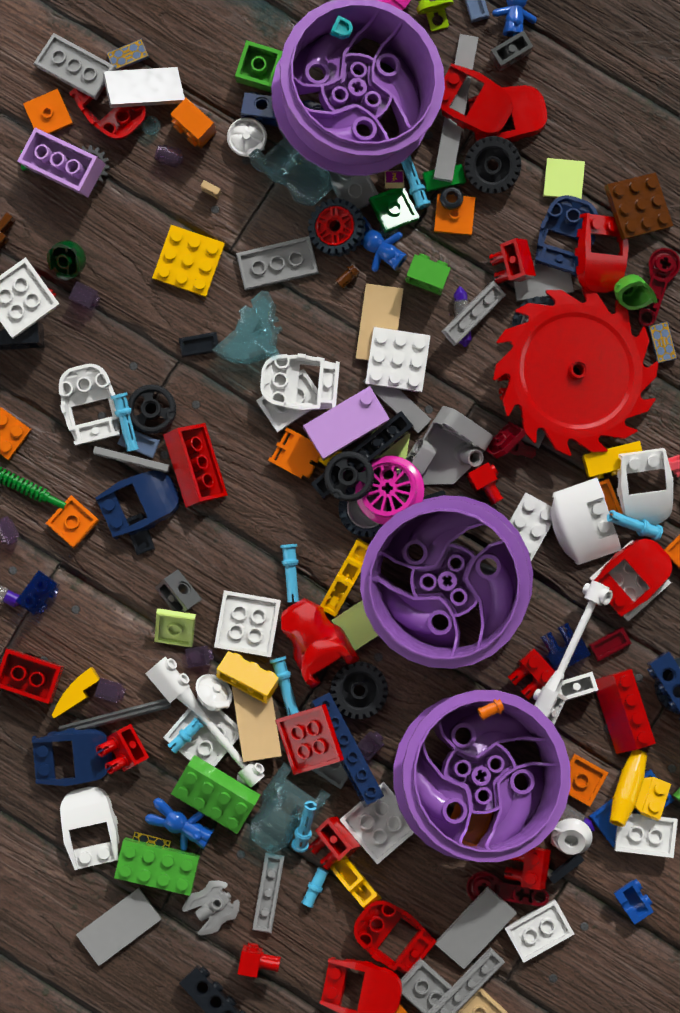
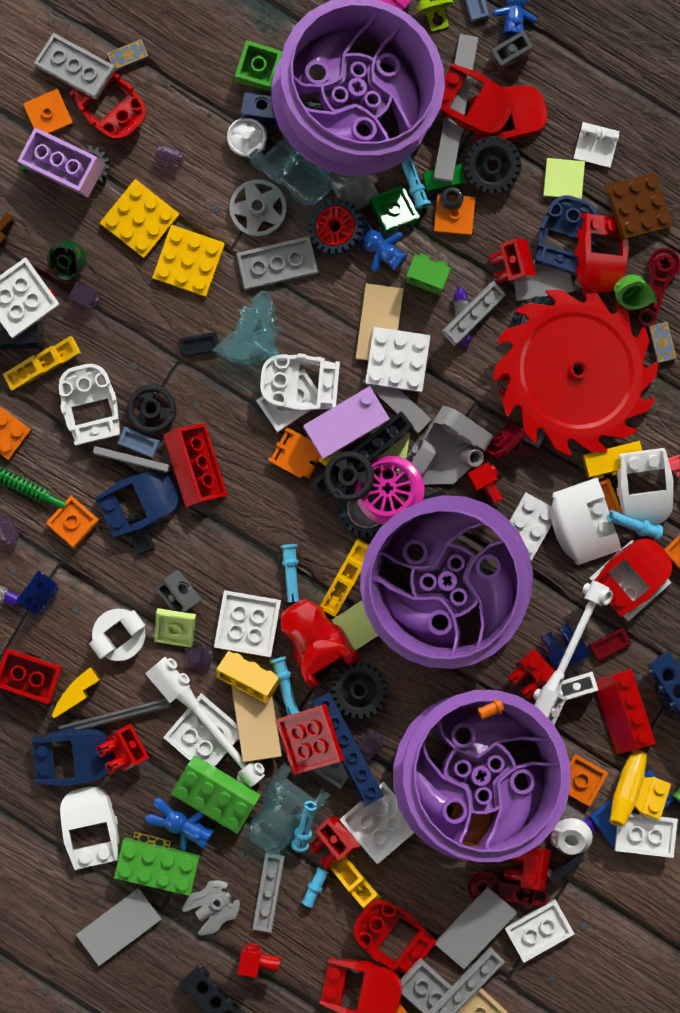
clear purple brick [95,677,126,703] -> none
tile [103,67,185,108] -> none
medium azure pin [110,392,139,452] -> none
clear light blue plate [142,116,161,135] -> none
medium azure pin [168,718,204,753] -> none
orange brick [170,98,216,148] -> none
white piece [196,674,233,711] -> none
tan tile [201,180,222,199] -> none
teal tile [330,15,353,39] -> none
reddish brown pin [335,265,359,289] -> none
tile [385,170,404,189] -> none
blue cylinder [613,879,654,925] -> none
none -> yellow slope [3,336,81,391]
none -> white piece [89,609,146,661]
none -> yellow plate [100,179,180,259]
none -> light grey wheel [229,179,286,236]
none -> white hinge [573,122,620,168]

